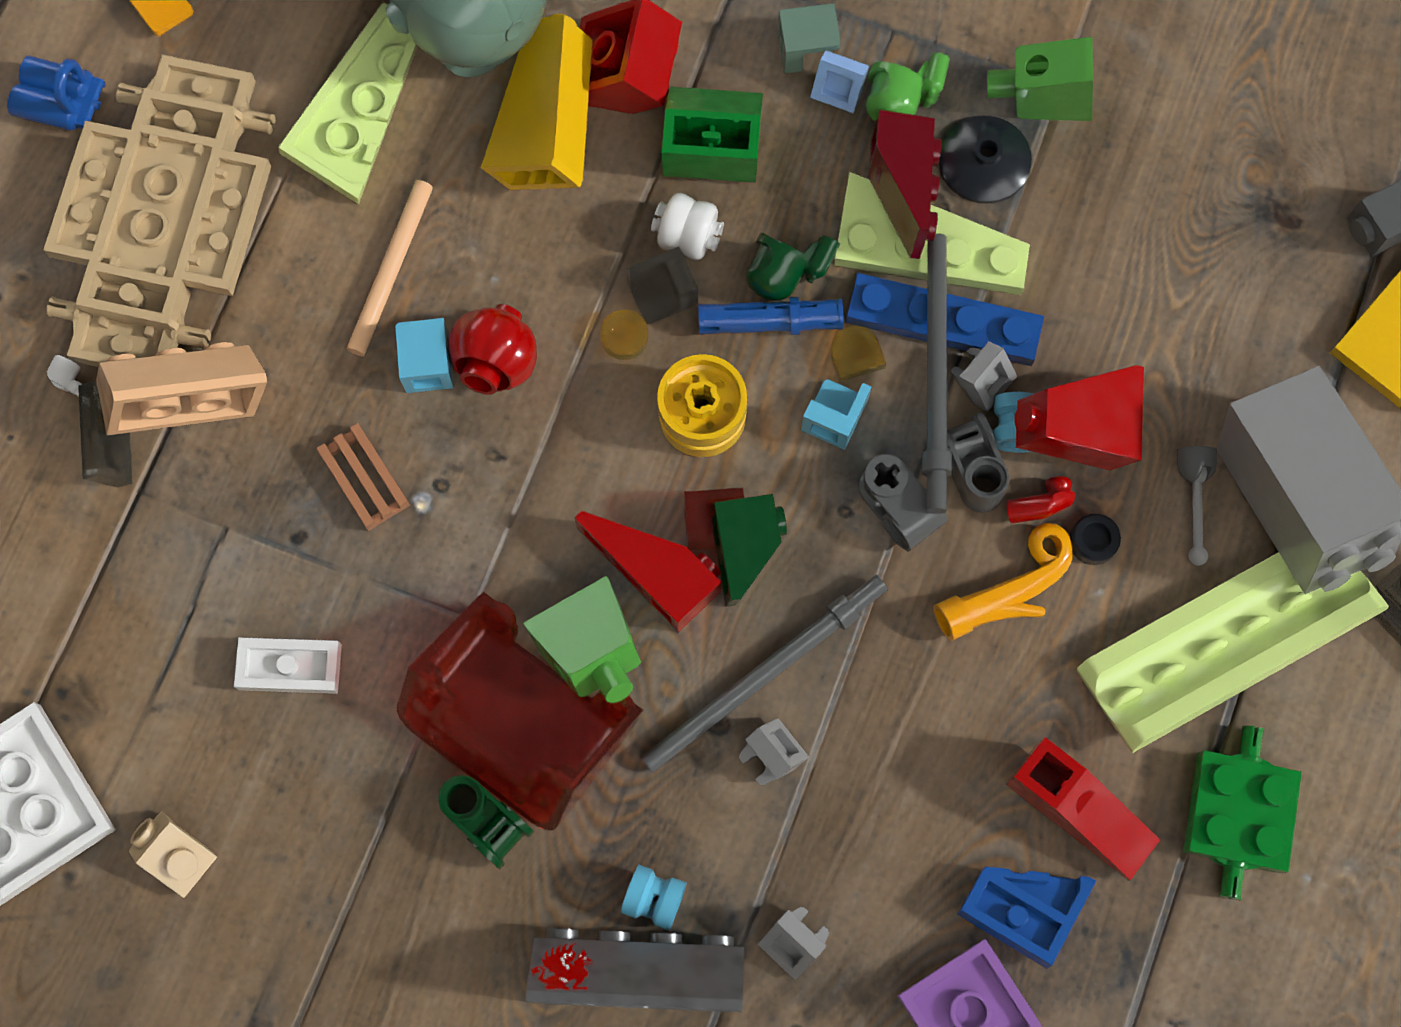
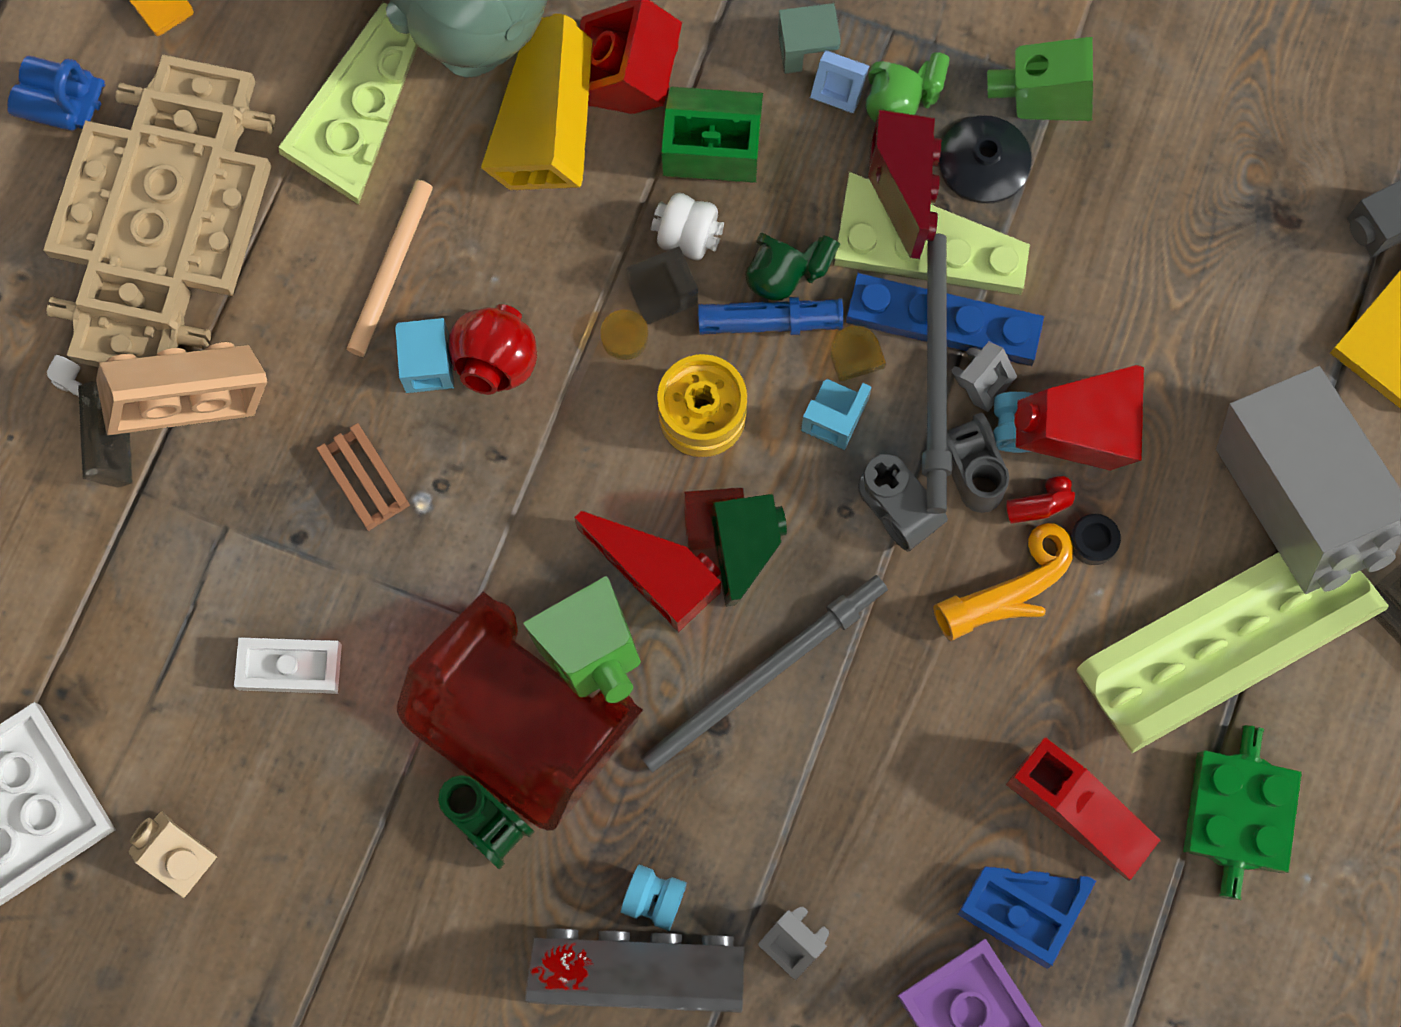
light grey tile [739,718,809,785] -> none
hinge [1177,446,1217,566] -> none

